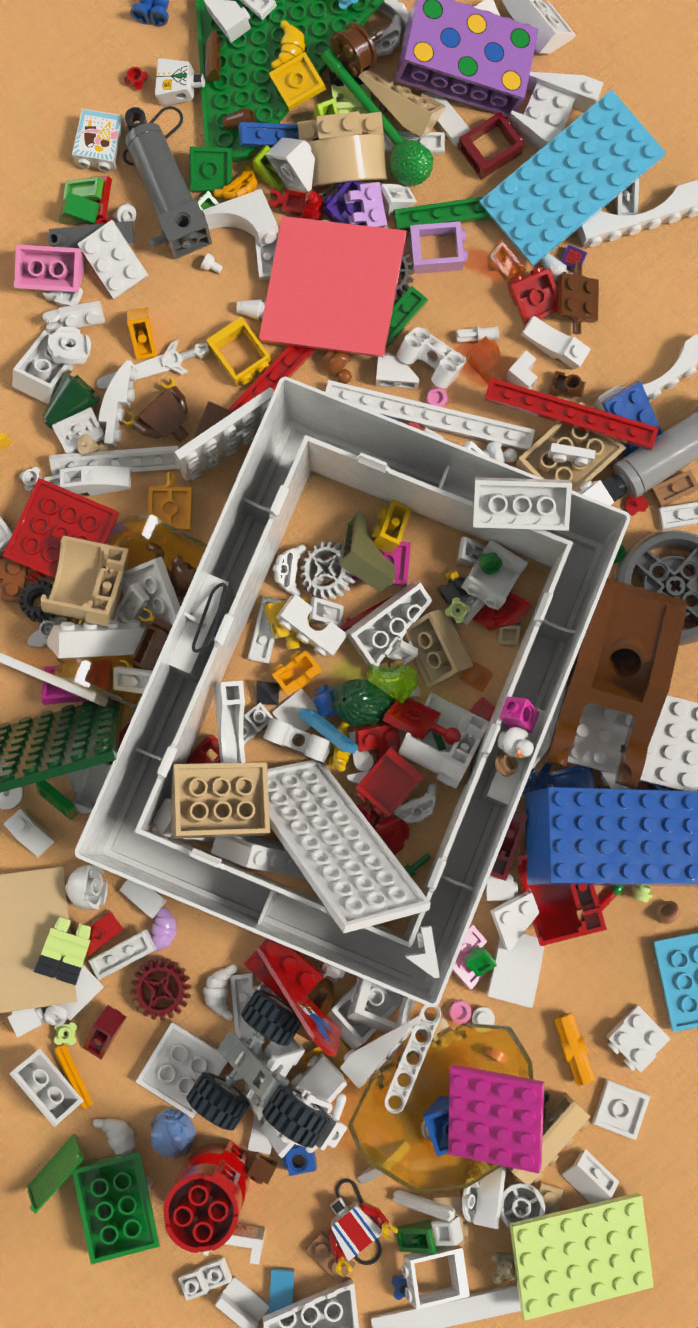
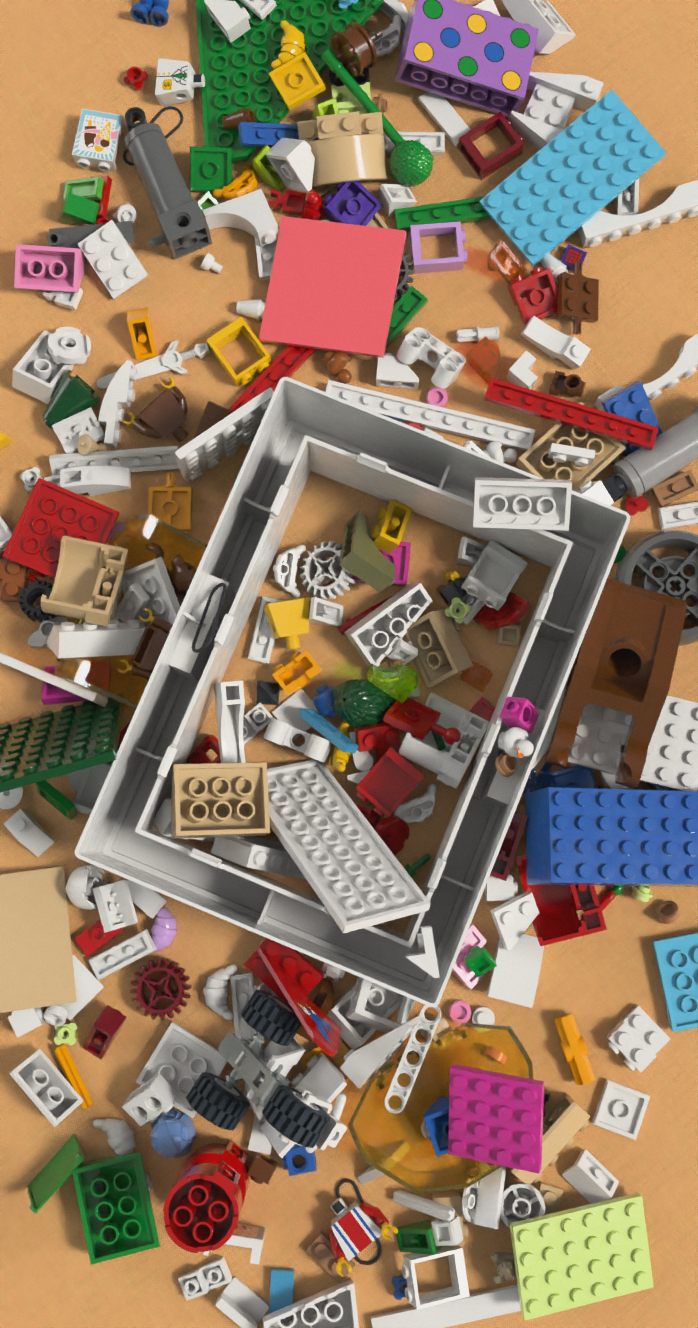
yellowish green hips [33,917,91,986] -> none
white hinge [42,301,105,333] -> none
white plate [114,666,153,694] -> none
reddish brown slope [205,30,221,82] -> none
white arch [275,594,348,657] -> none
lavender plate [344,182,387,228] -> none
tan wedge [359,70,446,138] -> none
green tile [478,552,503,575] -> none
none -> white bracket [93,880,138,933]
none -> white brick [122,1074,178,1126]

